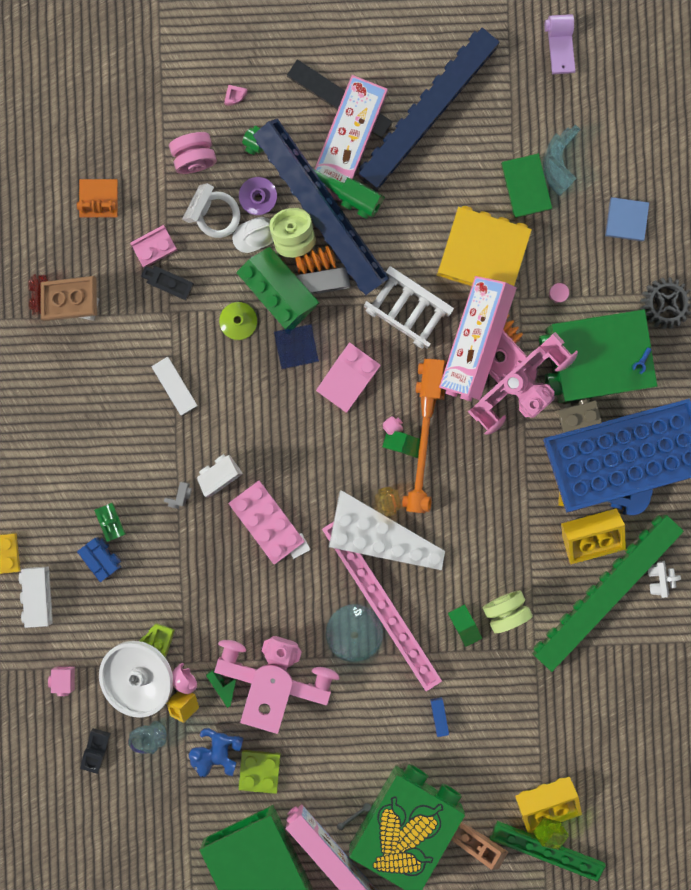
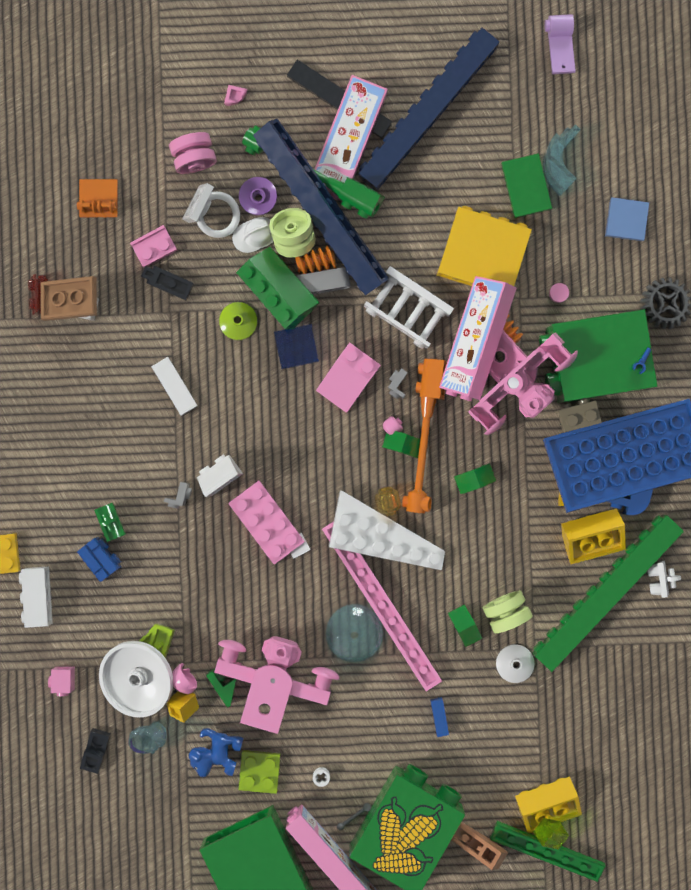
none -> white bush [313,767,330,787]
none -> light grey bracket [388,368,408,400]
none -> green slope [454,463,496,494]
none -> white dish [496,644,534,683]

